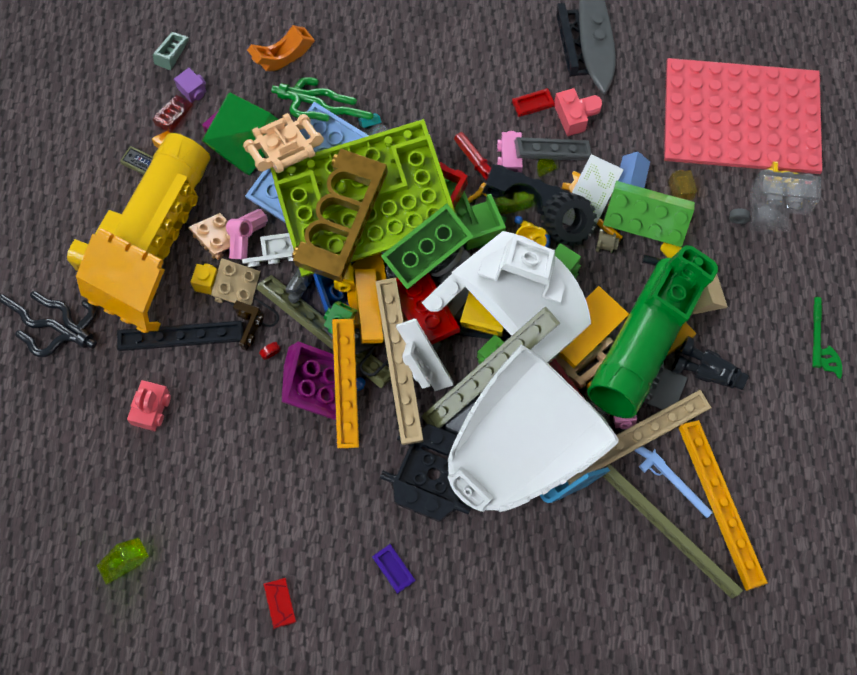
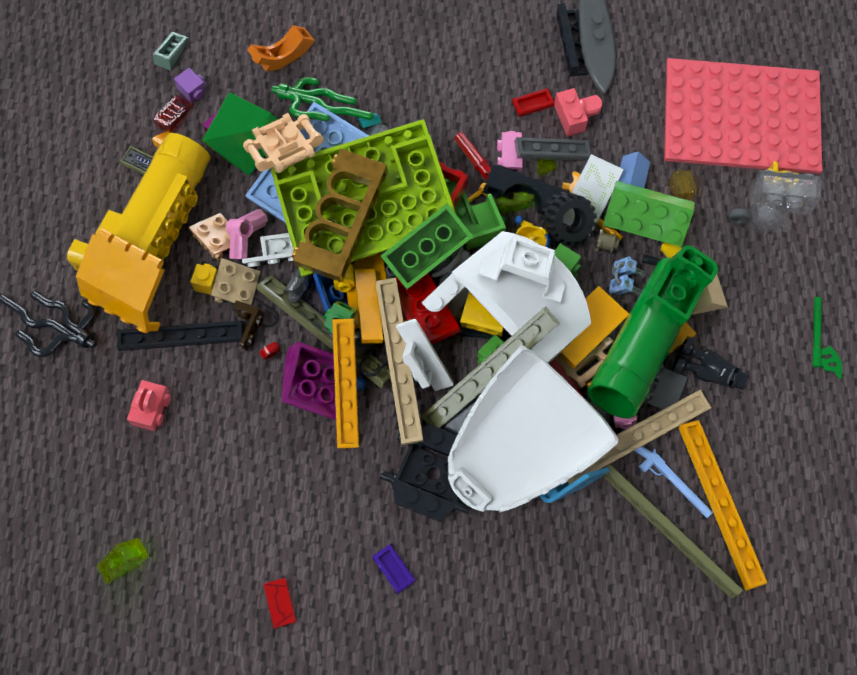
none -> light blue piece [609,256,646,296]

